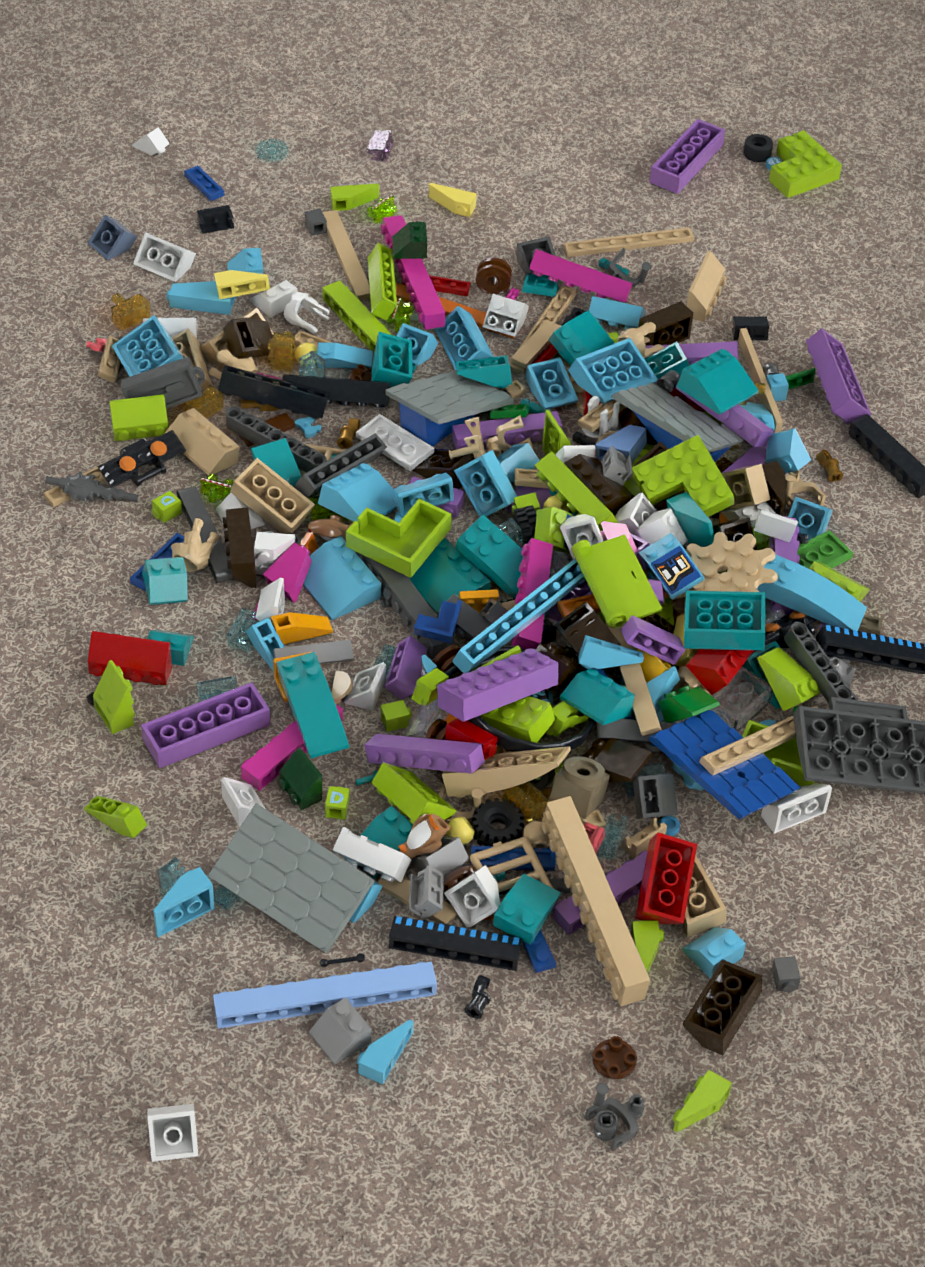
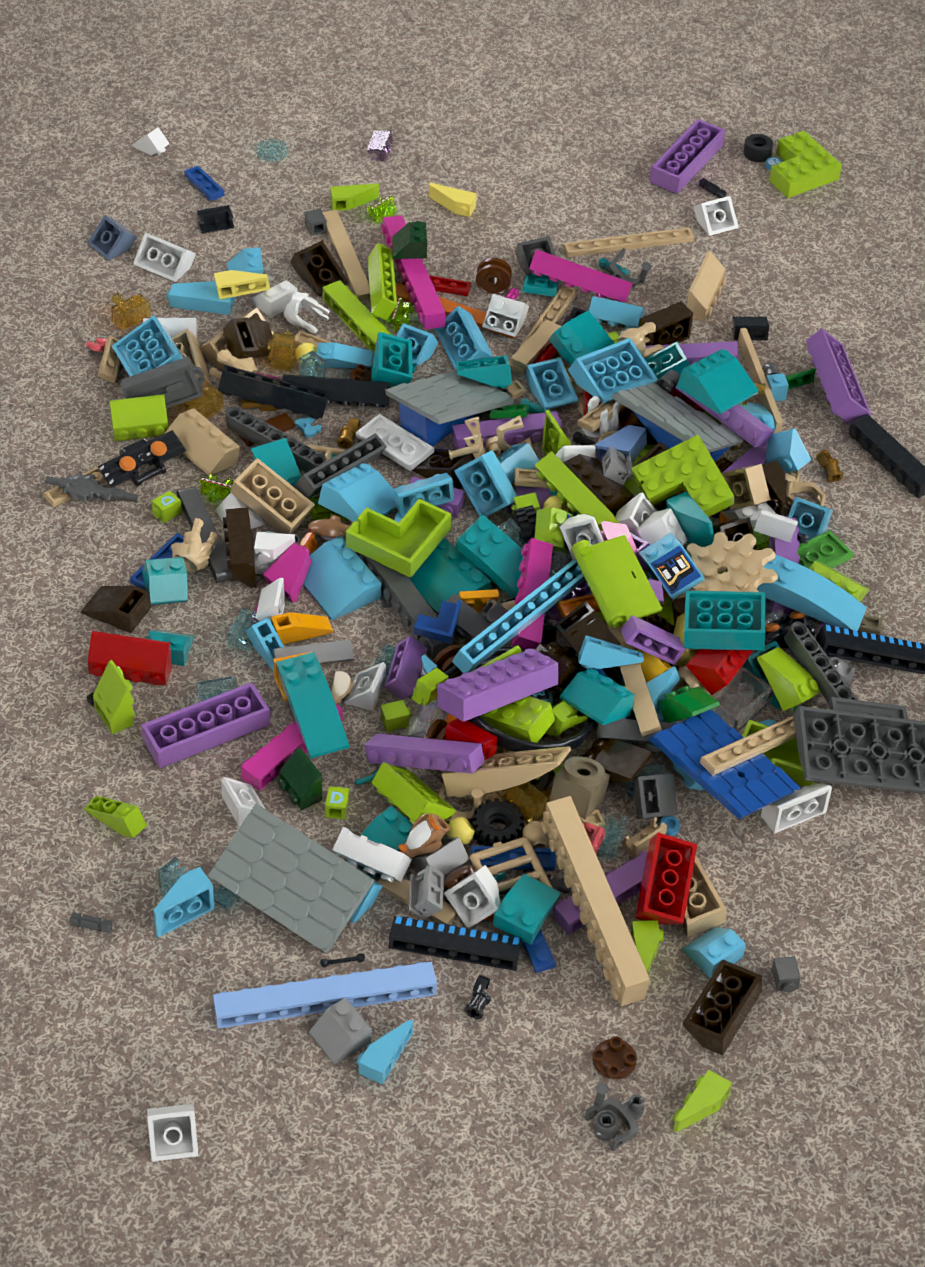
none -> dark grey axle [70,913,113,933]
none -> dark brown slope [81,585,151,633]
none -> dark brown slope [290,240,349,296]
none -> white slope [693,196,738,236]
none -> black axle [699,178,727,199]

